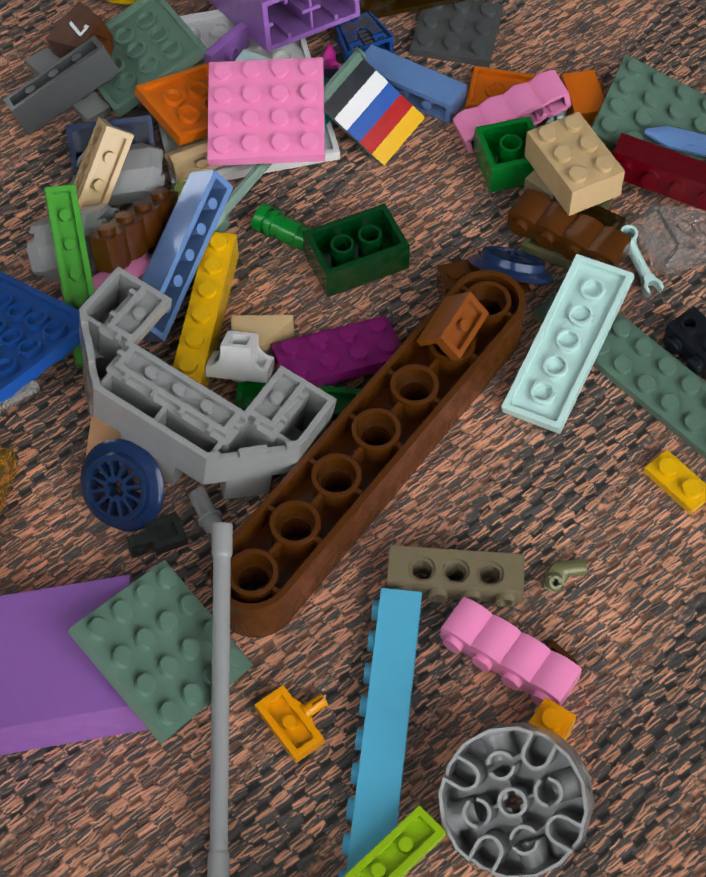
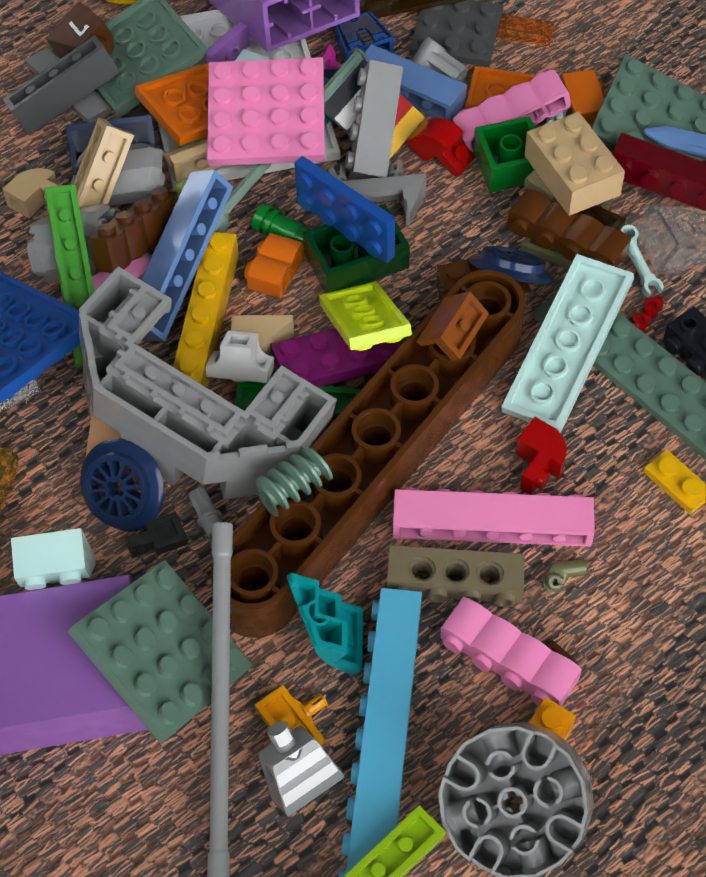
none -> tan brick [2,168,63,219]
none -> light aqua slope [11,528,96,590]
none -> orange brick [244,233,304,299]
none -> sand green piece [255,446,333,517]
none -> light grey torso [259,721,345,817]
none -> teal slope [287,573,363,675]
none -> blue plate [294,156,395,263]
none -> neon yellow plate [319,281,412,351]
none -> light grey hose [328,159,426,226]
none -> light grey brick [345,60,403,180]
none -> bright pink brick [393,487,595,547]
none -> red brick [406,117,476,177]
none -> light grey piece [411,36,469,82]
none -> clear orange tile [497,14,555,47]
none -> red brick [515,417,567,495]
none -> red piece [632,295,664,332]

